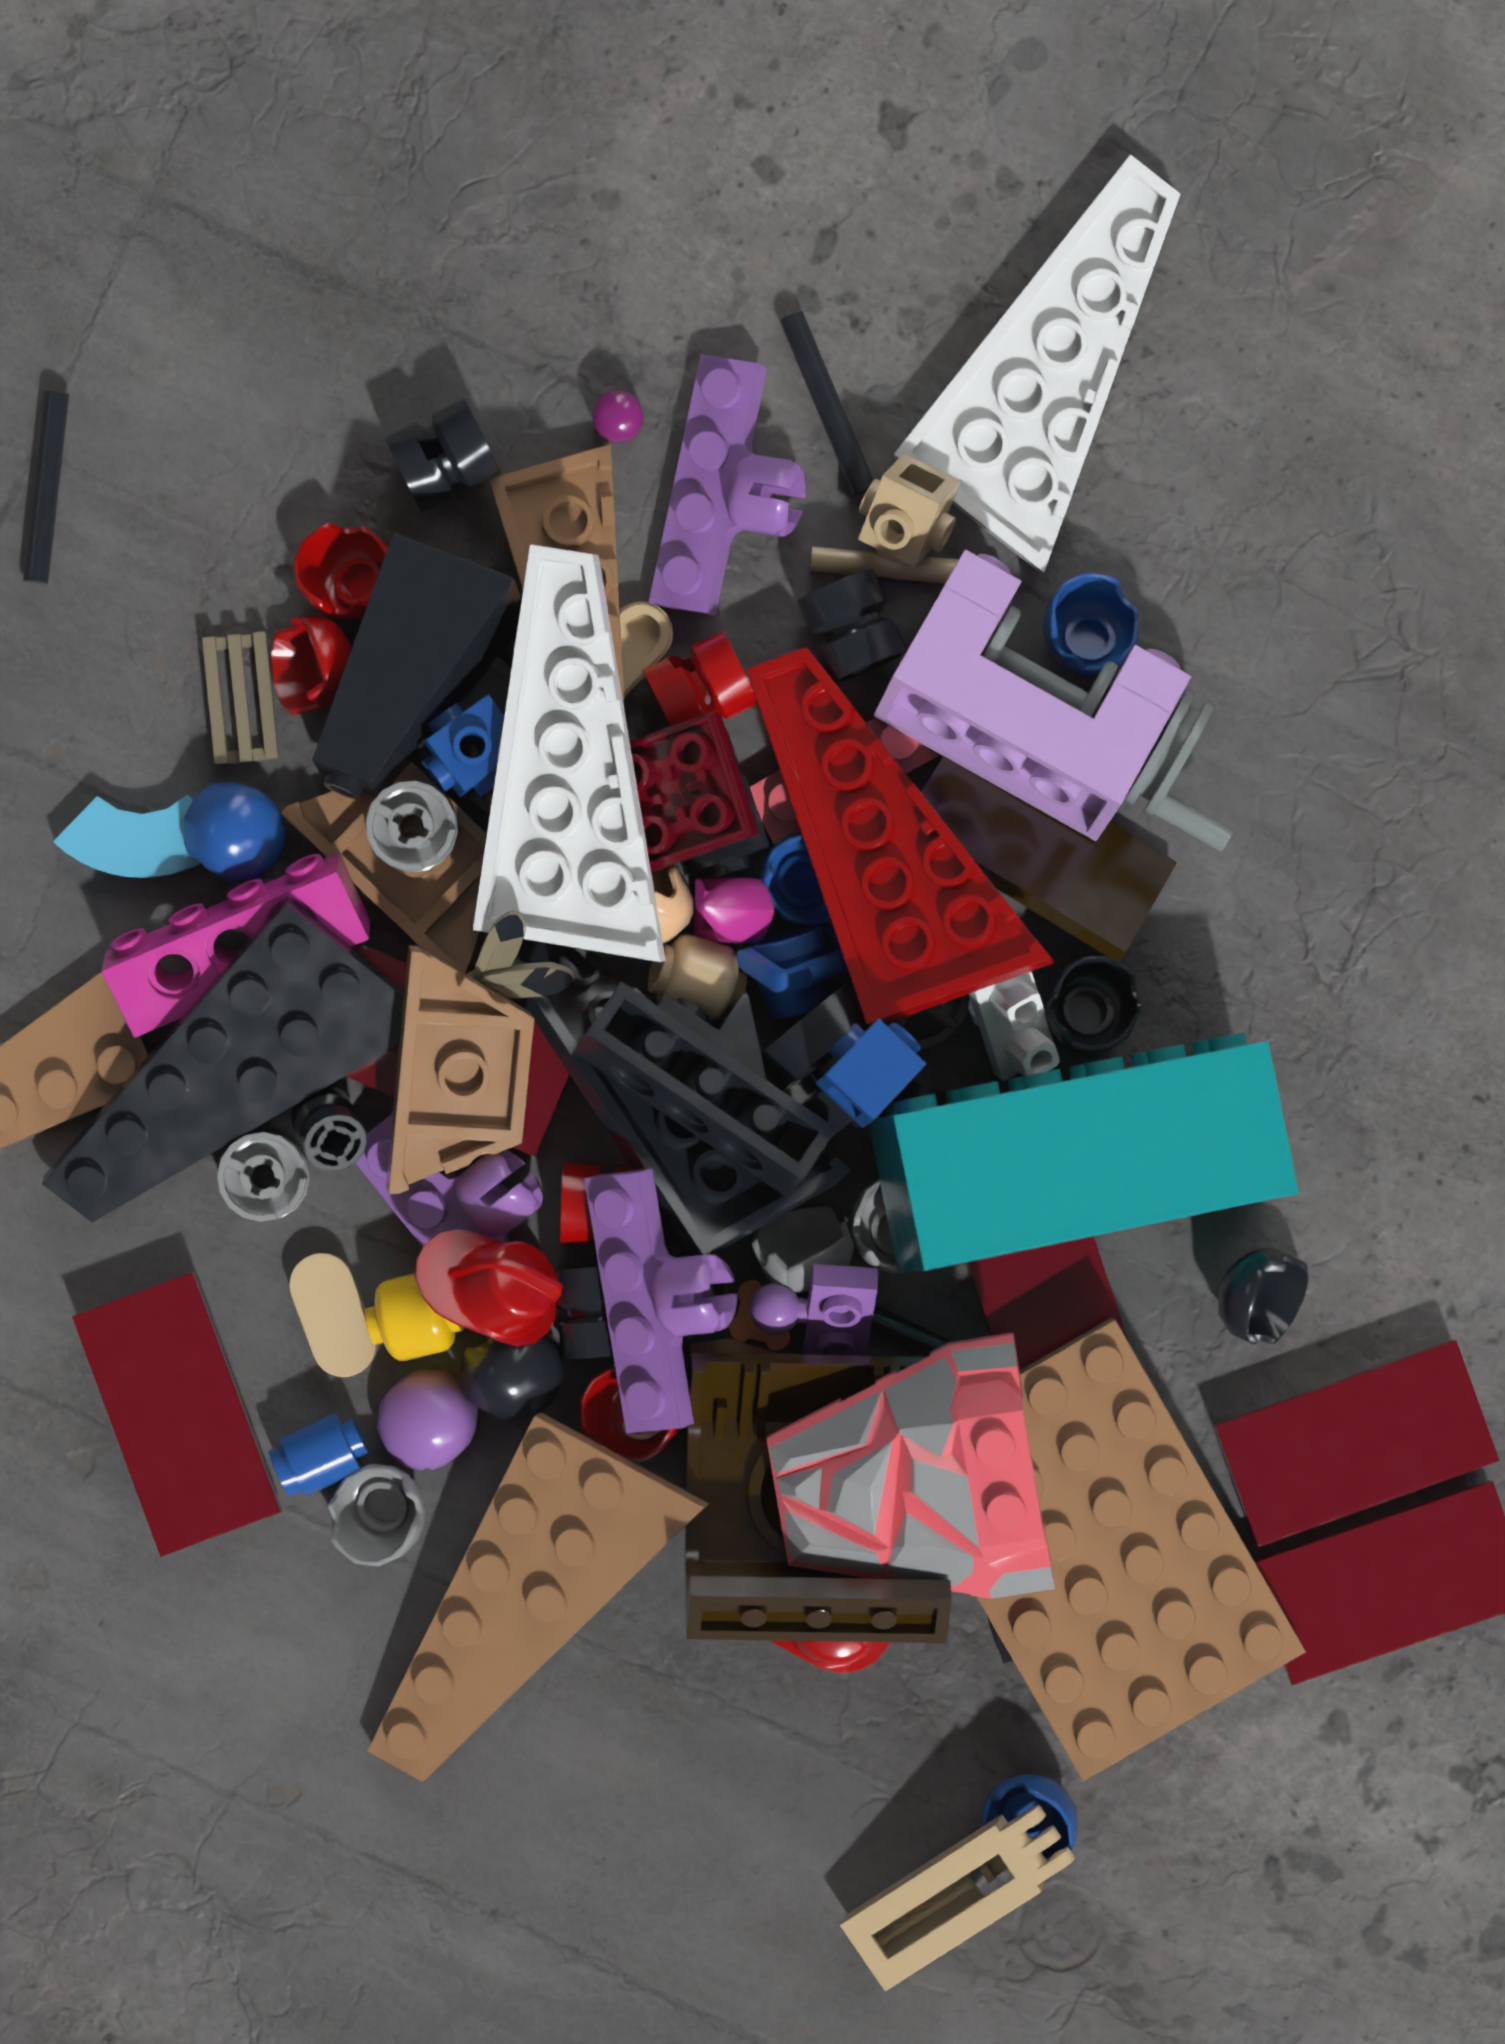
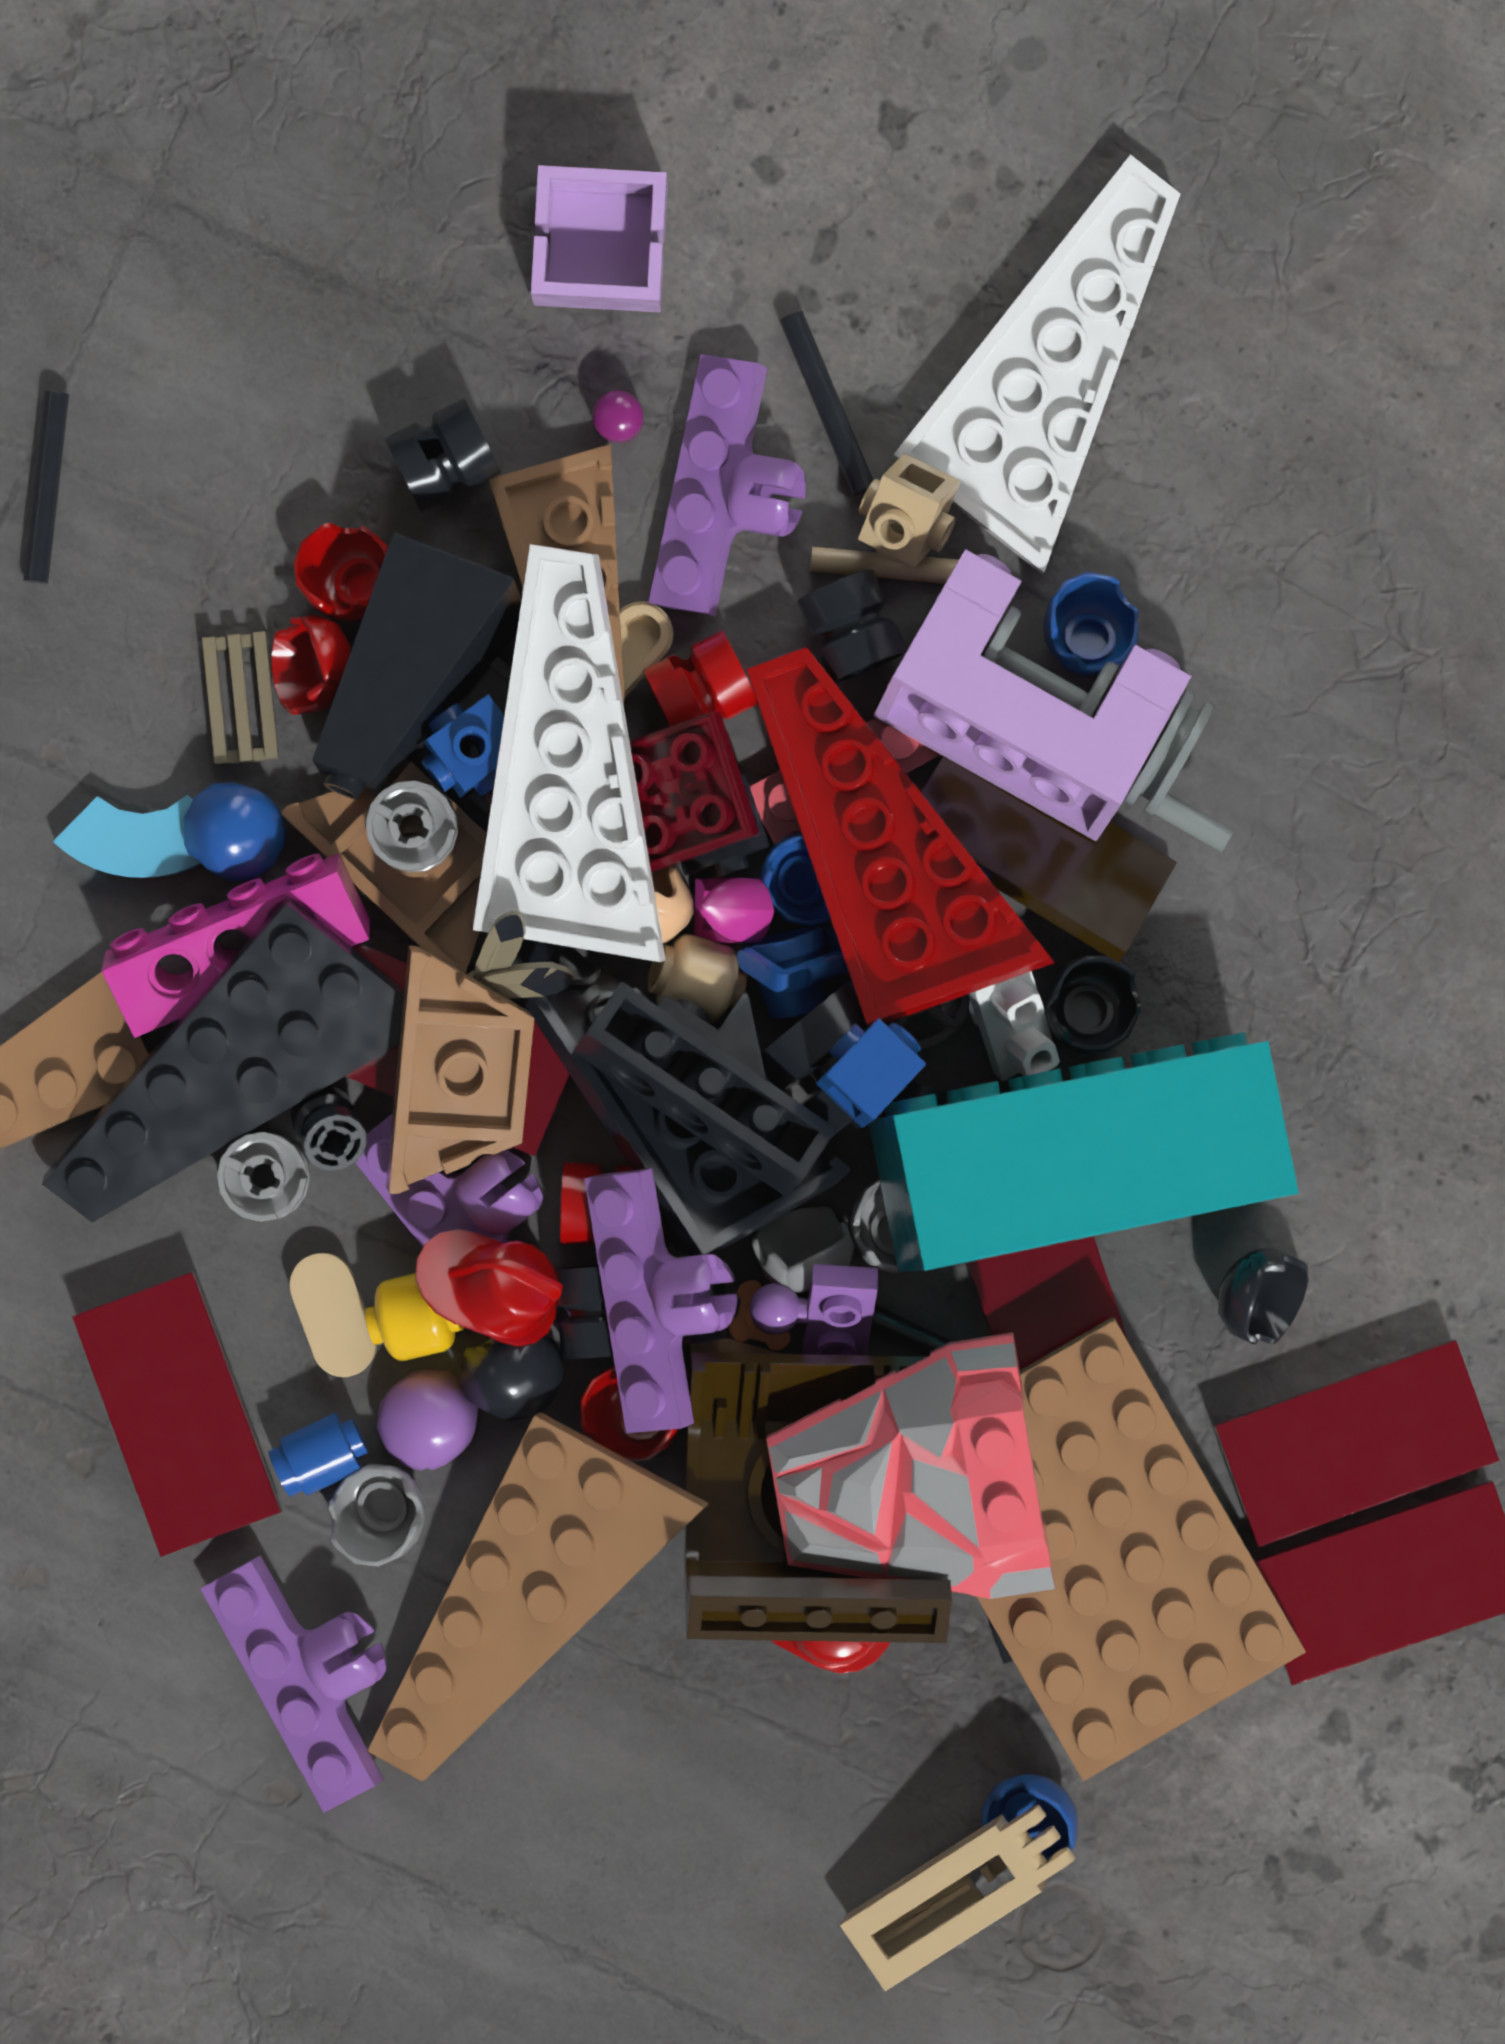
none -> medium lavender plate [200,1555,387,1813]
none -> lavender piece [531,165,668,313]

